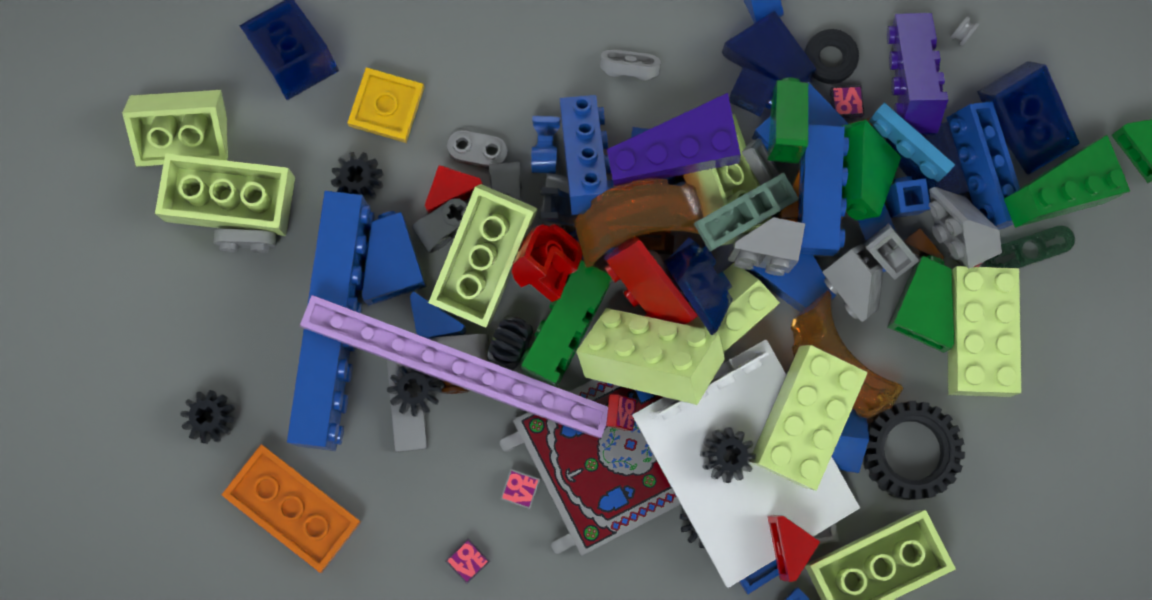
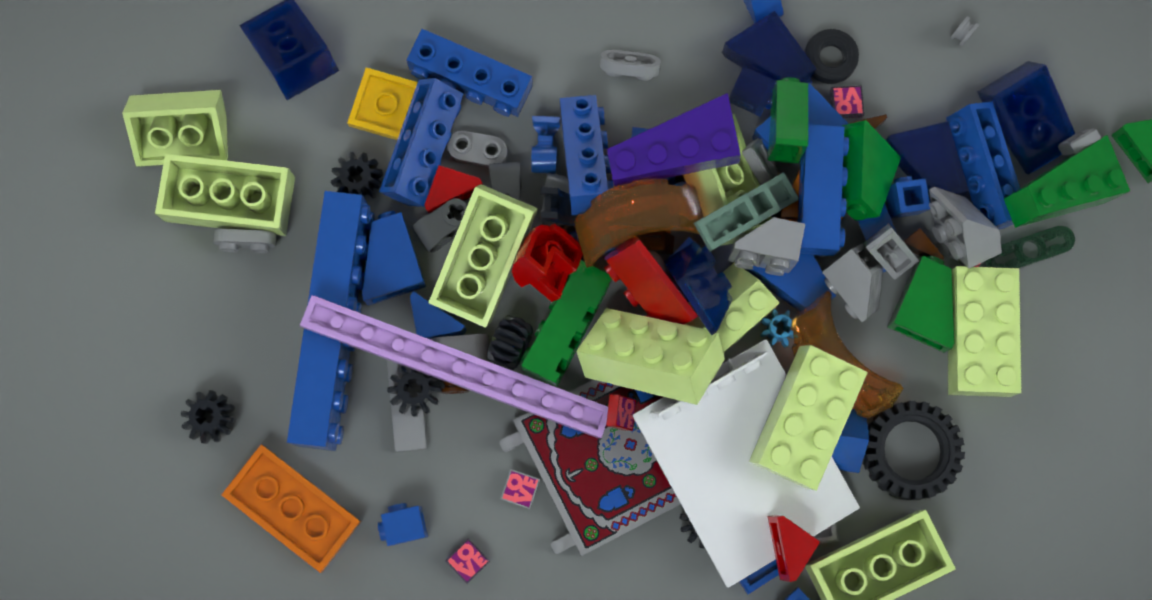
black gear [700,427,756,483] -> none
dark azure plate [869,103,955,182] -> none
dark purple wedge [887,13,949,133] -> none
none -> blue brick [378,503,428,546]
none -> blue brick [379,78,464,207]
none -> blue brick [406,29,533,117]
none -> dark azure gear [760,309,799,348]
none -> light grey tile [1058,128,1101,155]

